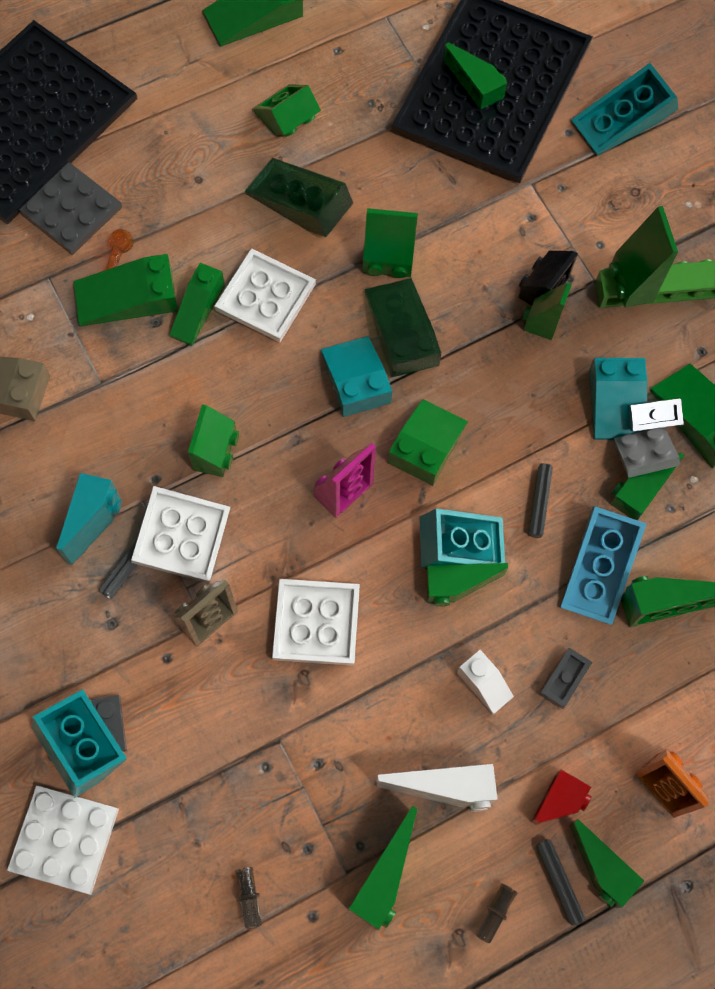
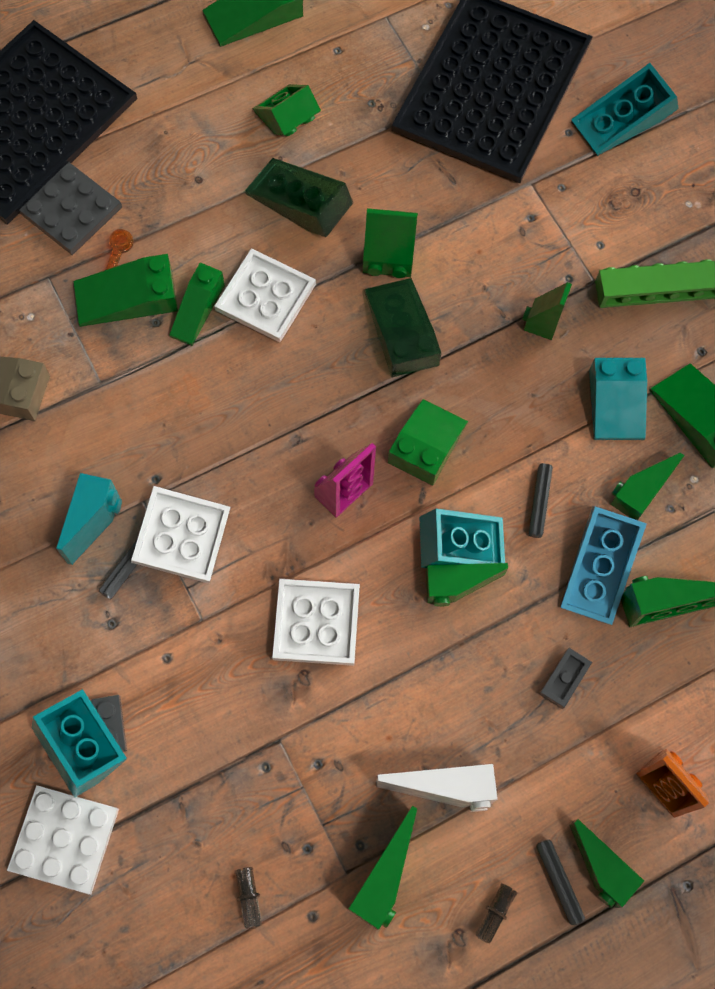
dark tan slope [173,580,238,647] -> none
green slope [188,404,239,477] -> none
teal slope [321,336,392,417] -> none
green slope [443,42,507,110] -> none
white slope [457,650,514,715] -> none
black slope [518,250,578,306] -> none
red slope [531,769,592,825] -> none
green slope [609,206,678,308] -> none
light grey plate [614,427,680,478] -> none
plate [628,398,683,431] -> none

